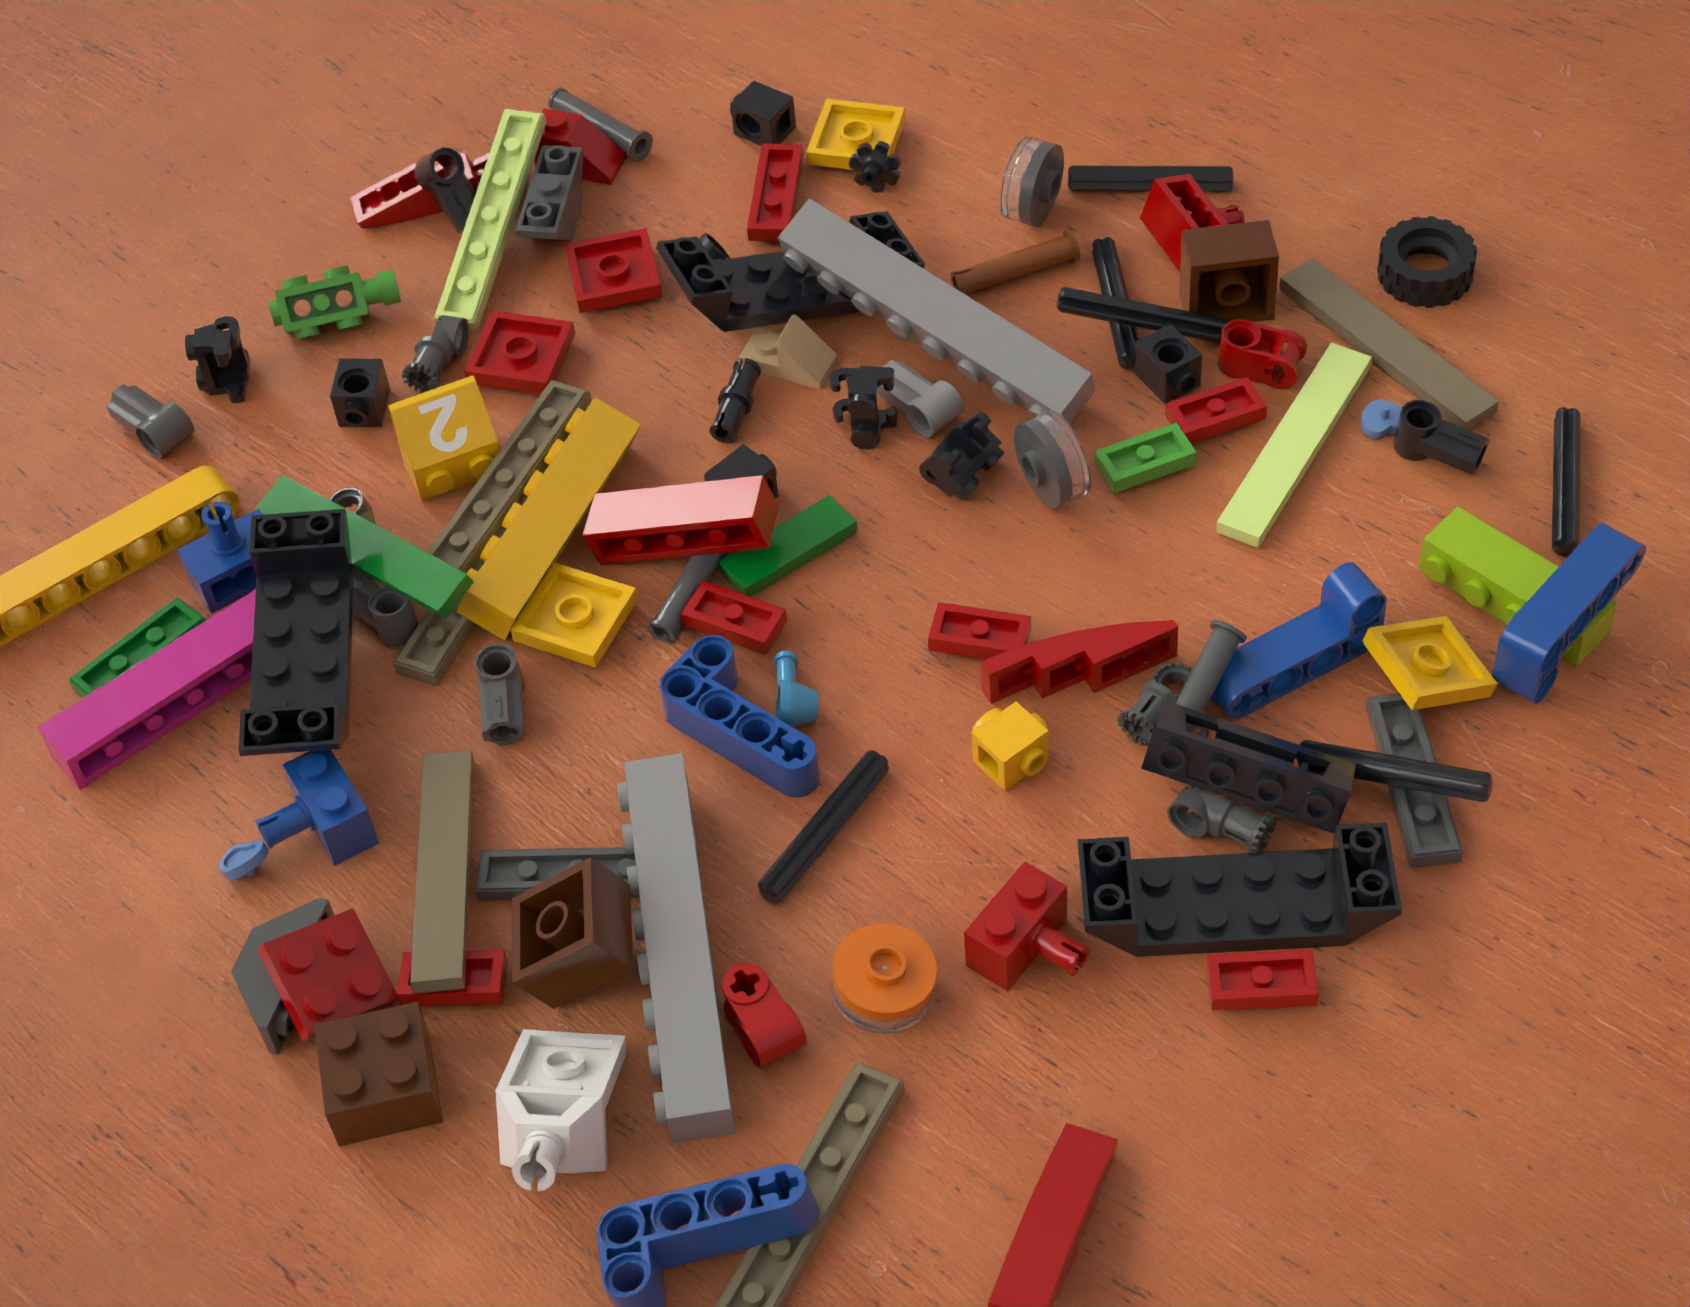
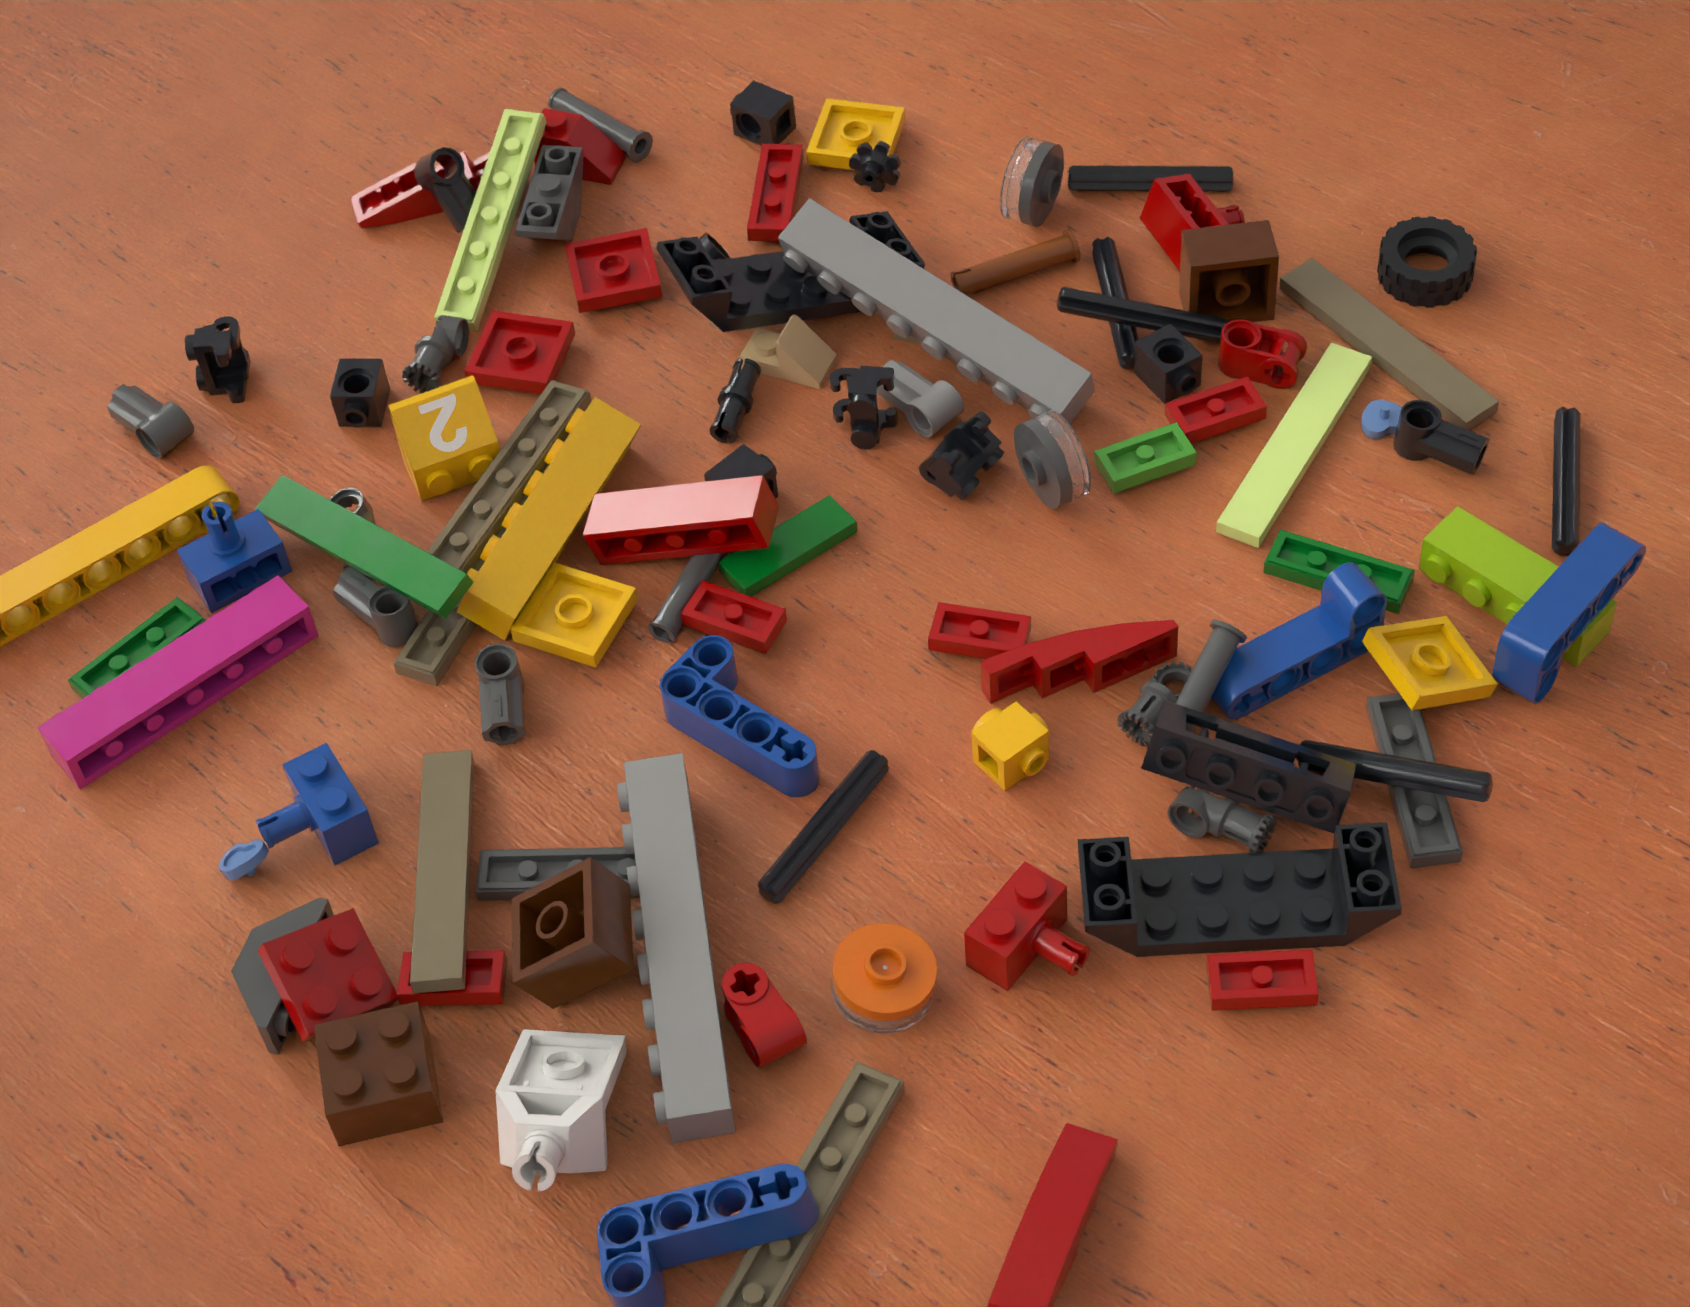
black slope [238,509,353,756] -> none
bright green brick [269,266,401,339] -> none
dark azure bar [774,650,819,728] -> none
none -> green tile [1263,529,1415,614]

